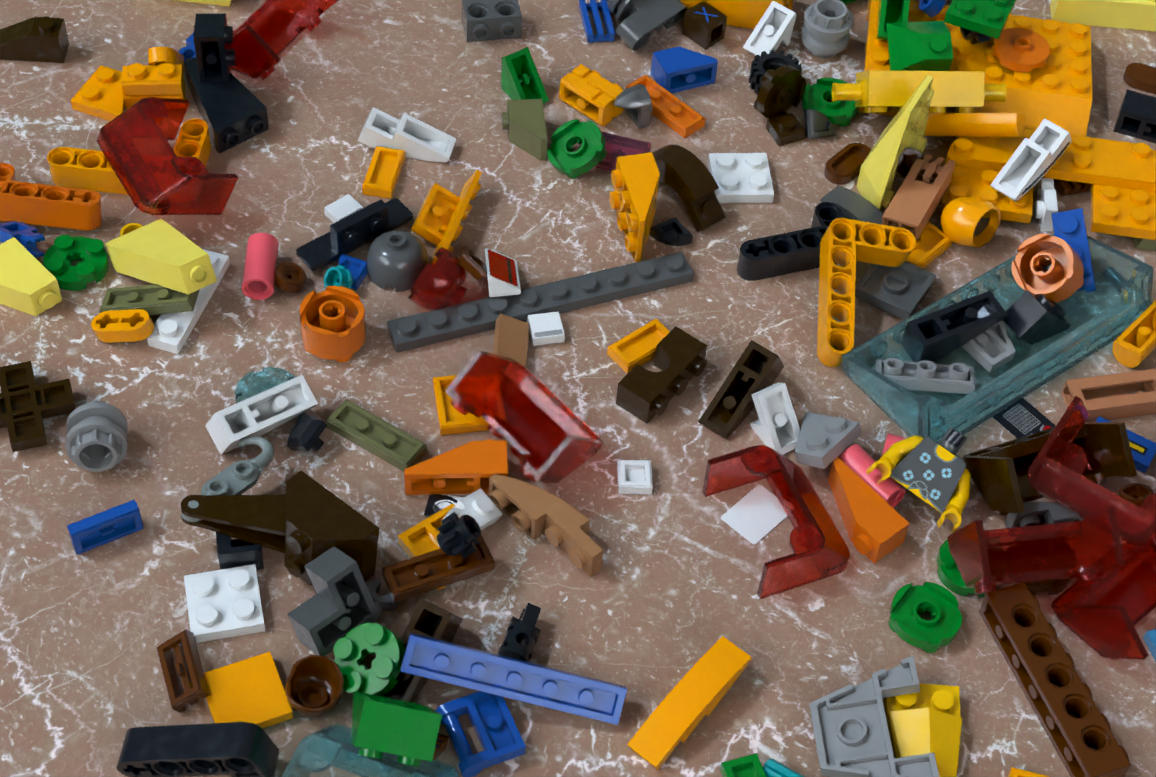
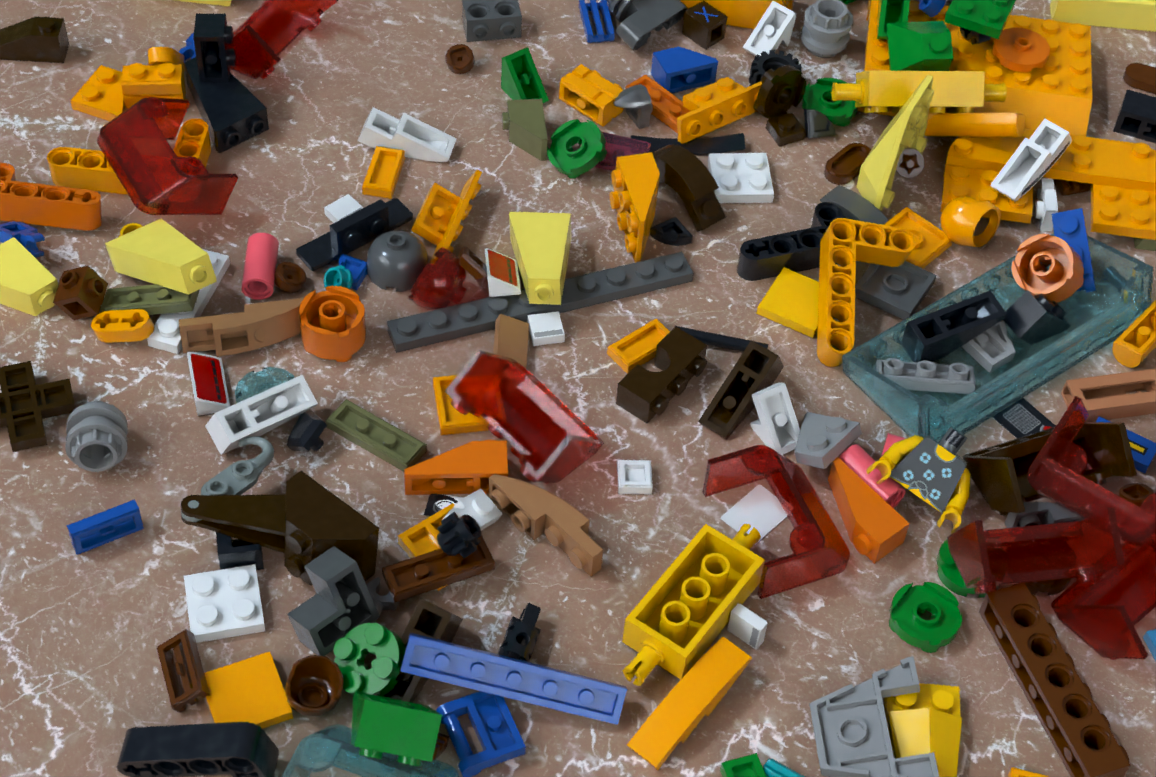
green plate [43,235,109,291] -> none
nougat hinge [882,154,956,240] -> none
none -> reddish brown brick [53,266,108,320]
none -> medium nougat slope [179,298,305,357]
none -> slope [187,352,230,416]
none -> reddish brown tile [445,44,475,74]
none -> light yellow slope [509,212,572,305]
none -> yellow brick [622,524,765,686]
none -> black sticker [631,133,746,155]
none -> black bar [676,326,769,352]
none -> light orange bracket [677,77,762,144]
none -> white tile [727,603,768,650]
none -> yellow tile [756,267,839,338]

